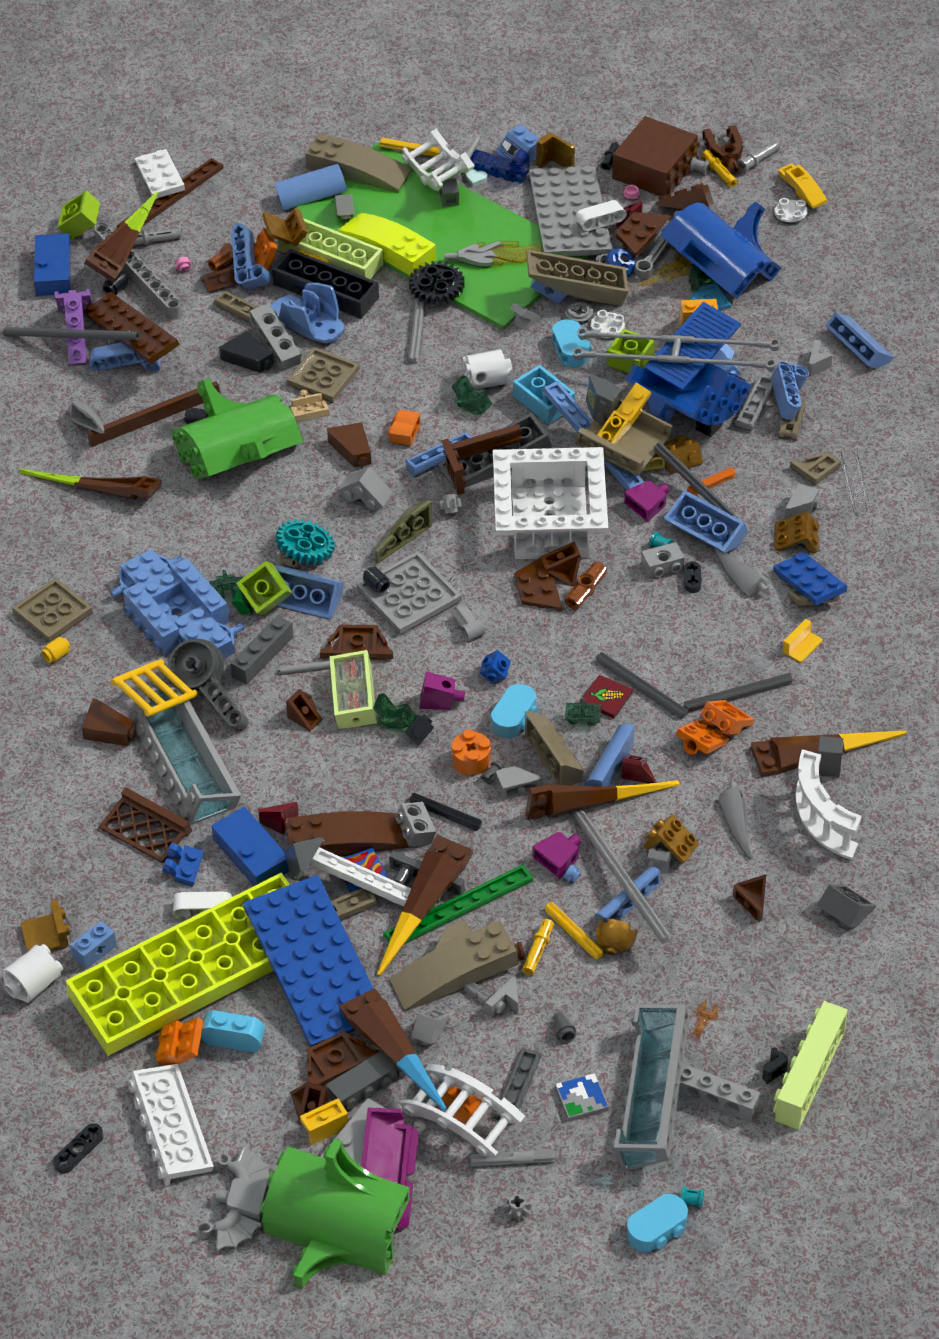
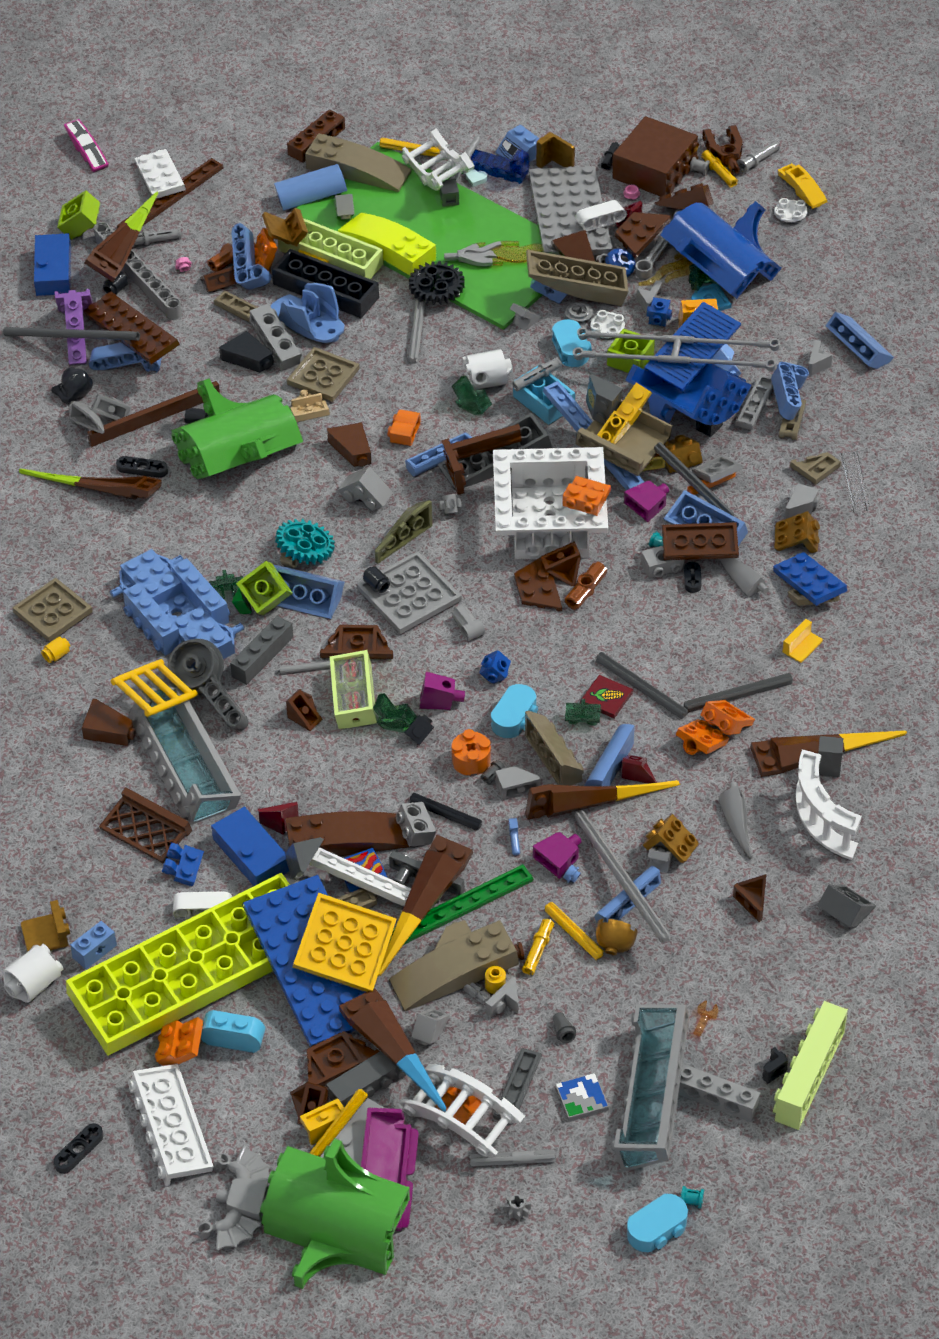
none -> black piece [51,367,93,403]
none -> slope [64,119,109,172]
none -> light grey slope [91,393,131,420]
none -> black beam [116,456,168,478]
none -> reddish brown brick [287,109,345,163]
none -> yellow plate [293,893,397,992]
none -> yellow axle [310,1089,368,1157]
none -> yellow brick [485,966,506,994]
none -> medium blue bar [509,818,520,856]
none -> light grey pin [511,357,562,391]
none -> reddish brown slope [550,230,595,262]
none -> orange plate [563,476,611,516]
none -> light grey slope [637,280,663,313]
none -> blue brick [646,297,672,327]
none -> reddish brown tile [662,522,739,560]
none -> light grey tile [692,455,742,483]

